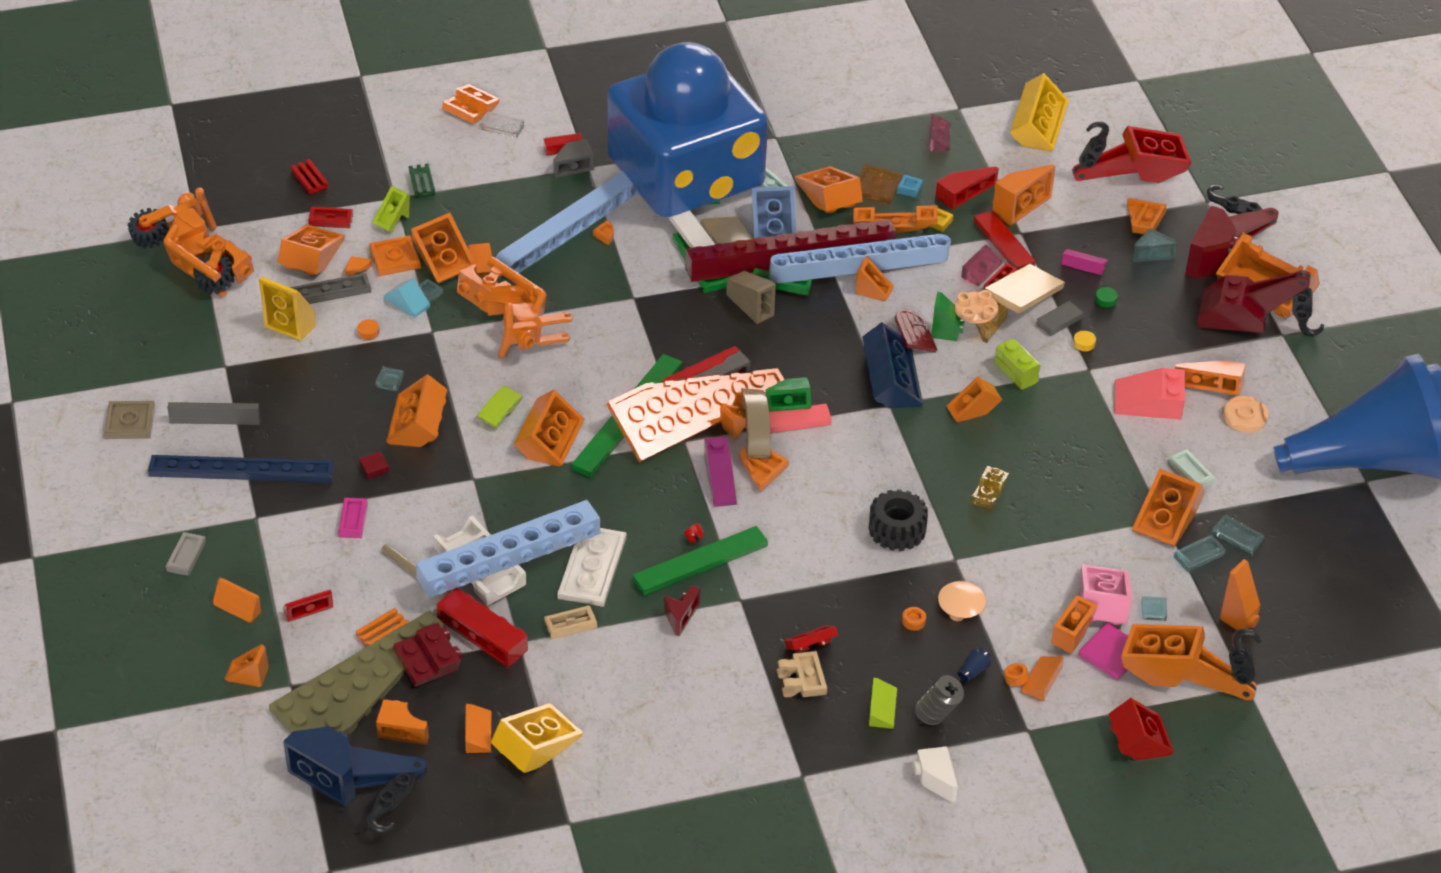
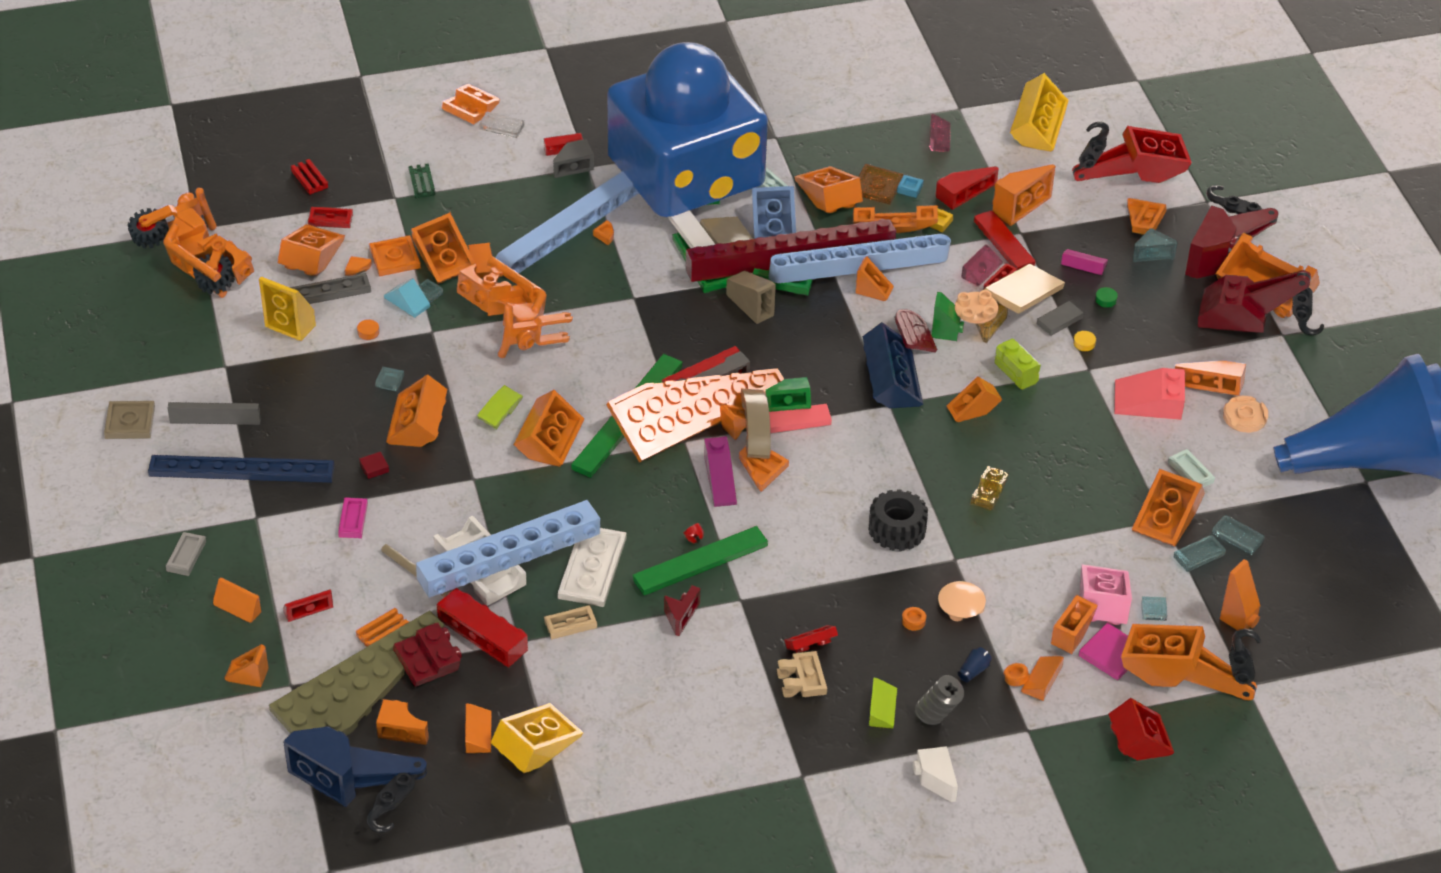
lime slope [372,186,410,233] -> none

